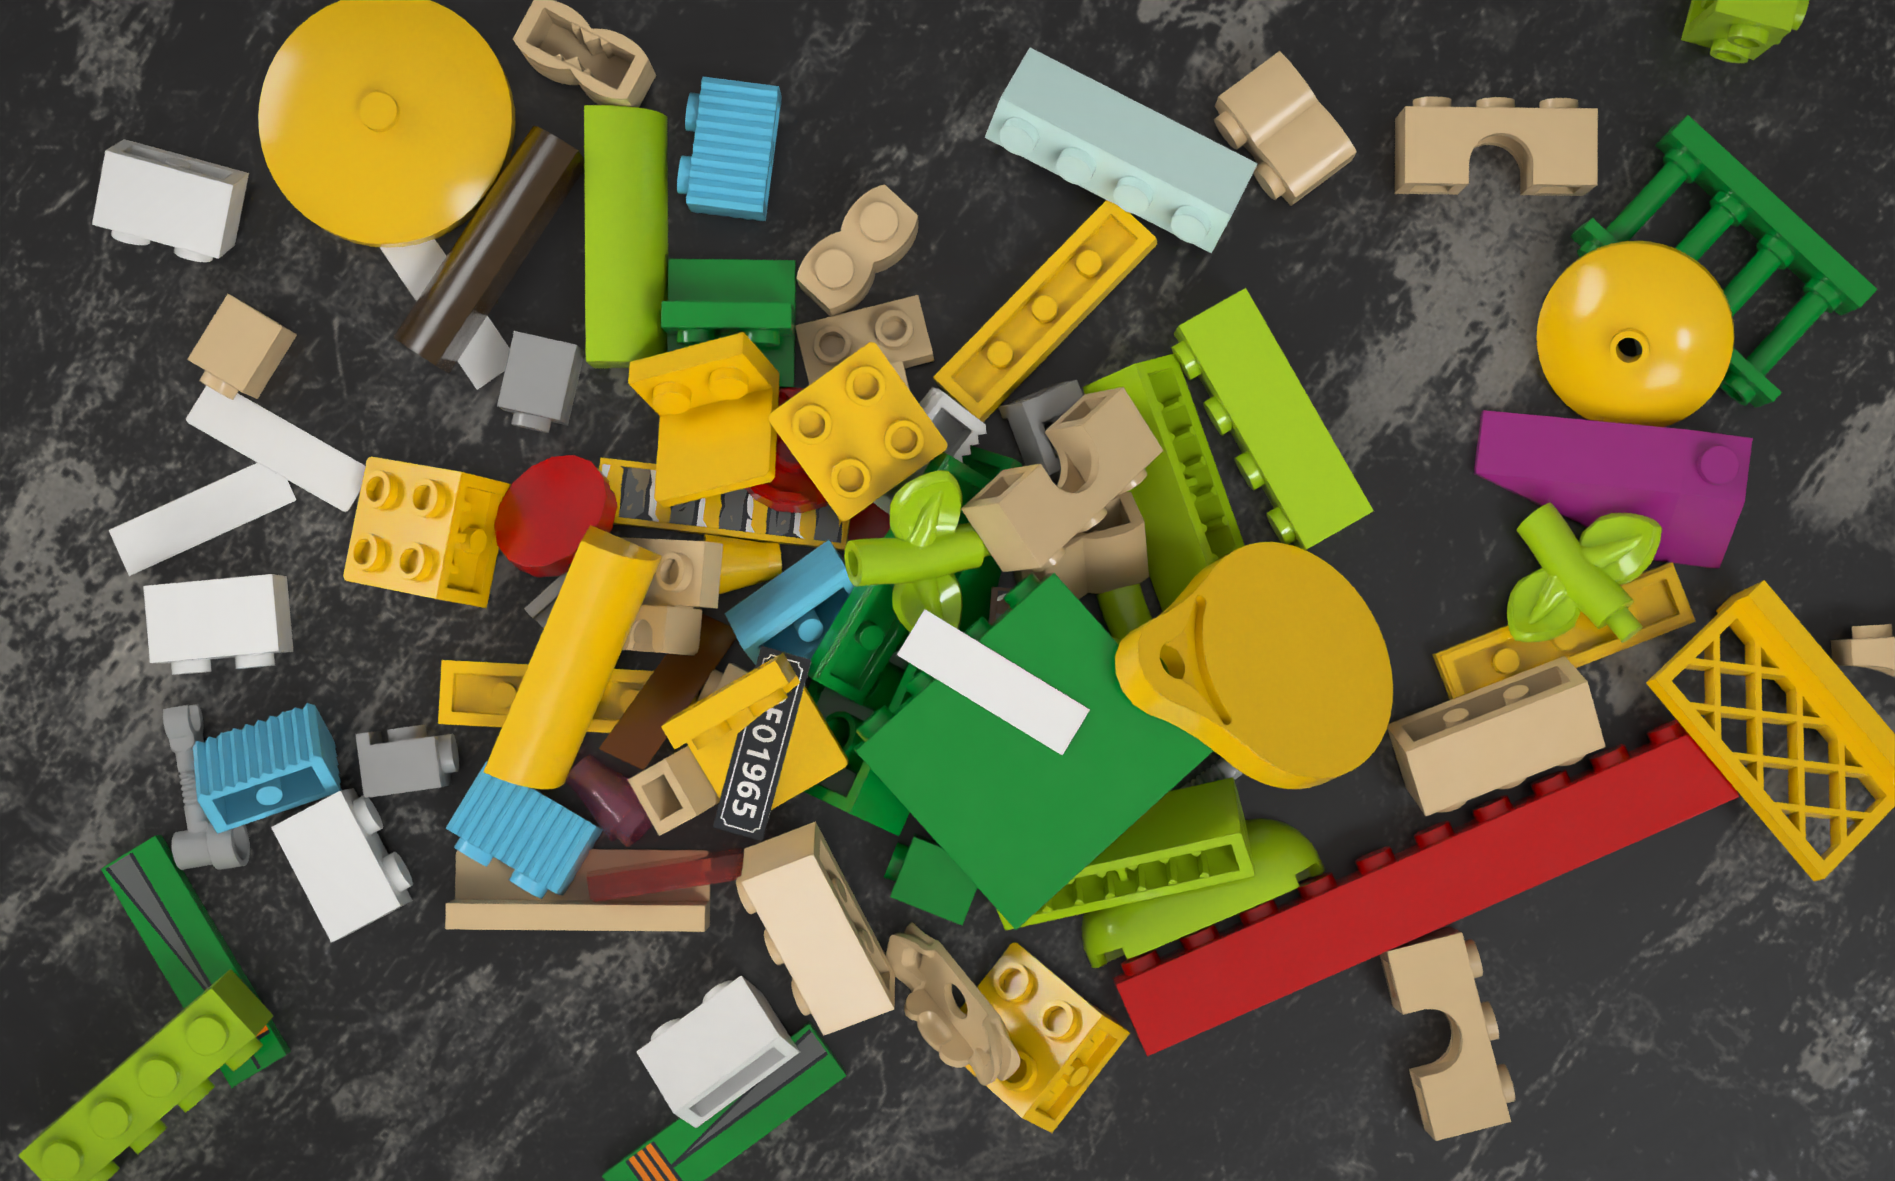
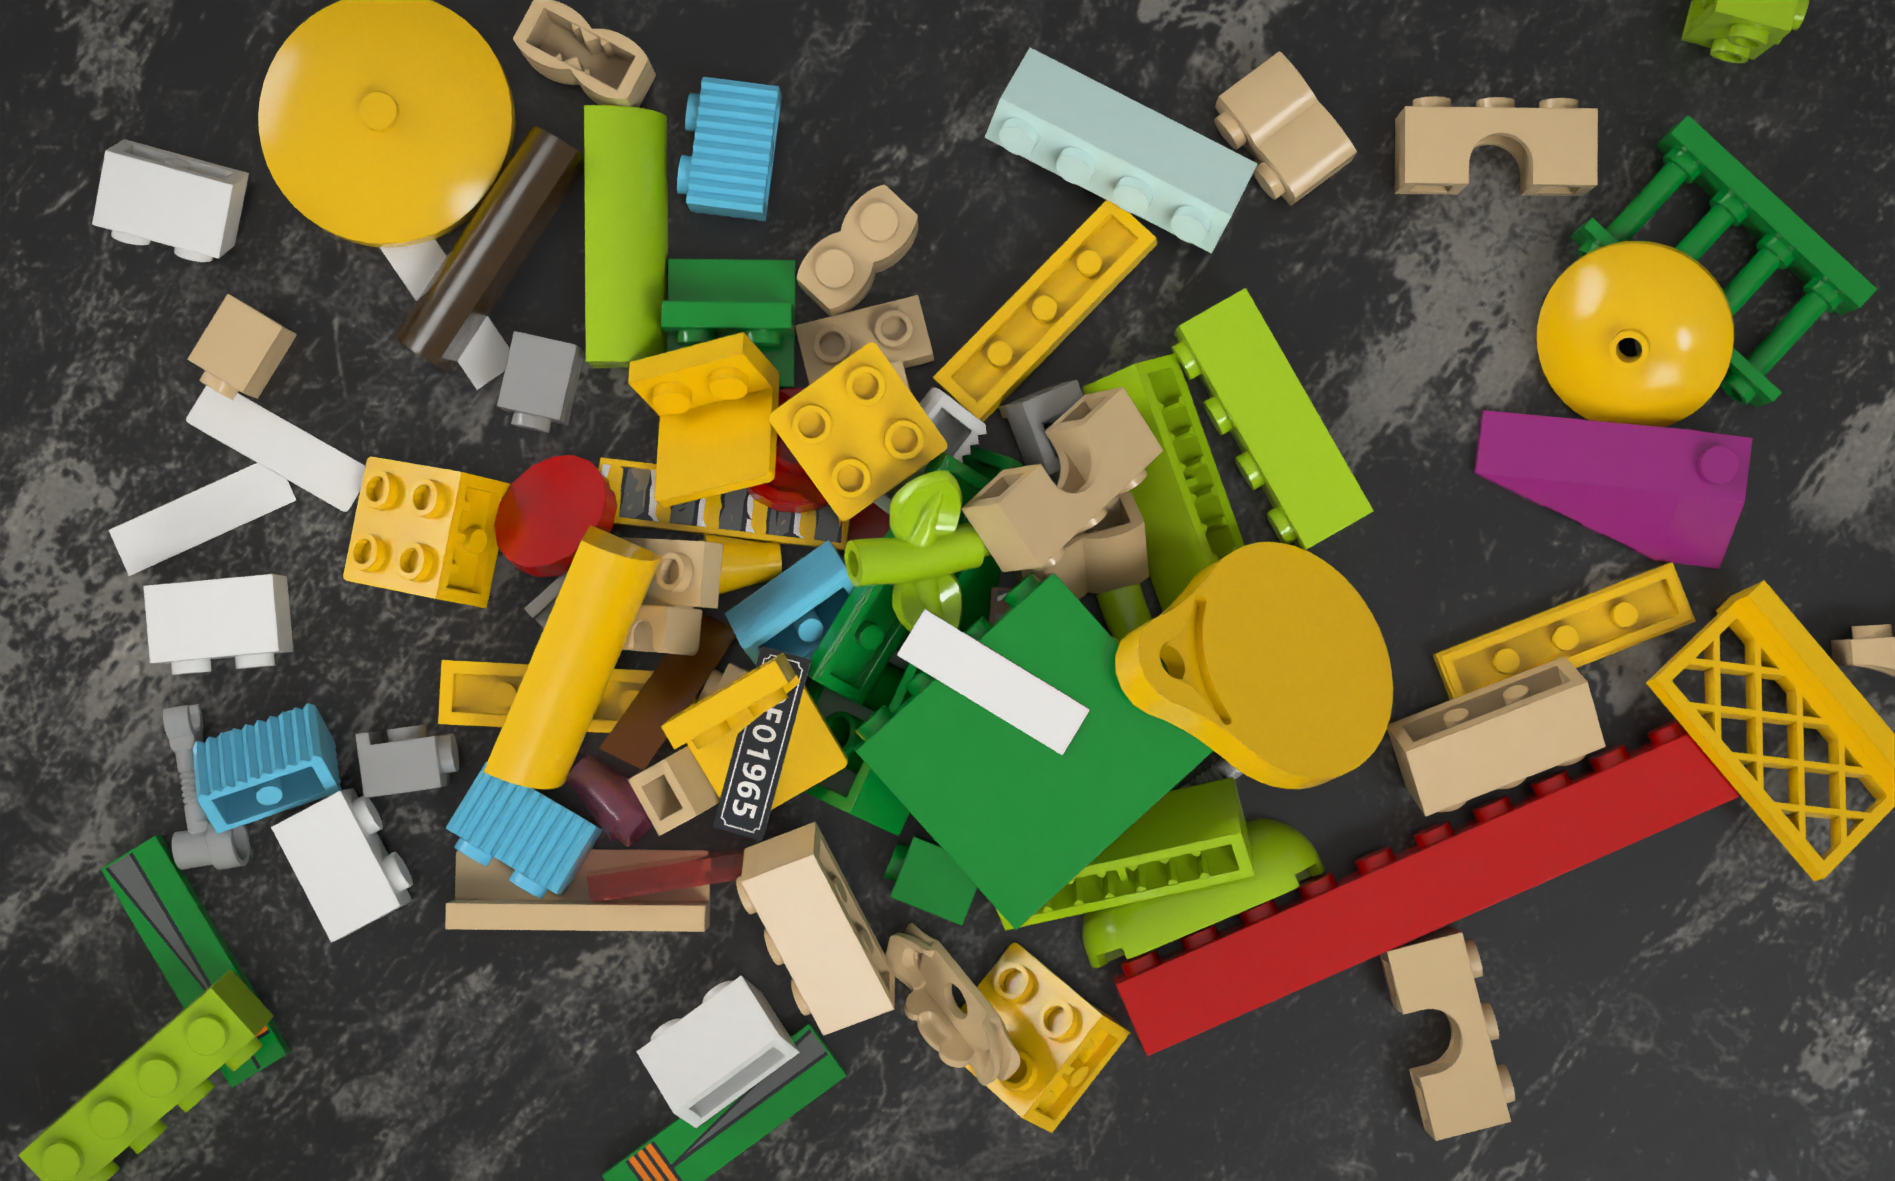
lime plant [1507,503,1662,643] -> none

